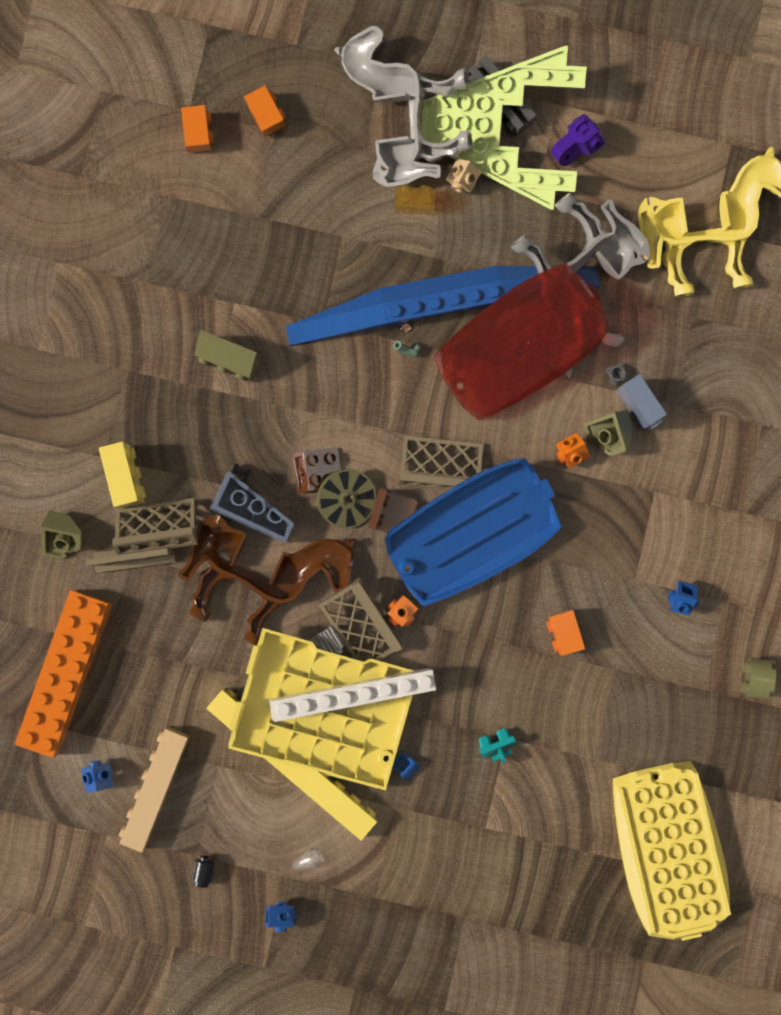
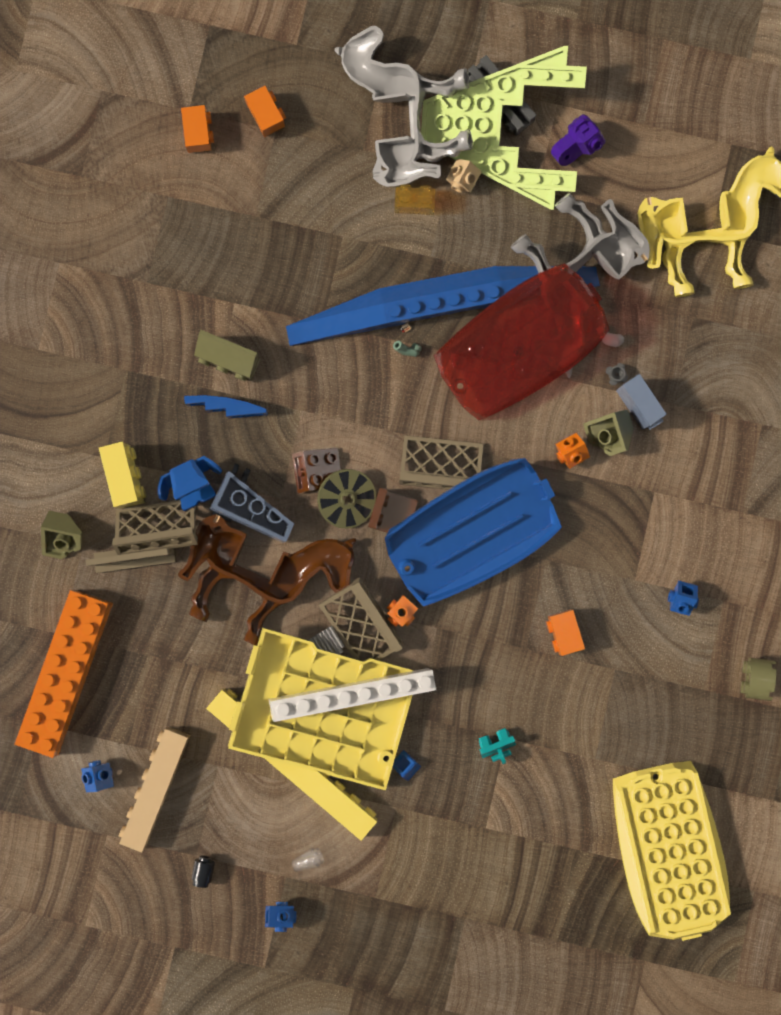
none -> blue piece [158,456,222,511]
none -> blue slope [184,395,268,419]

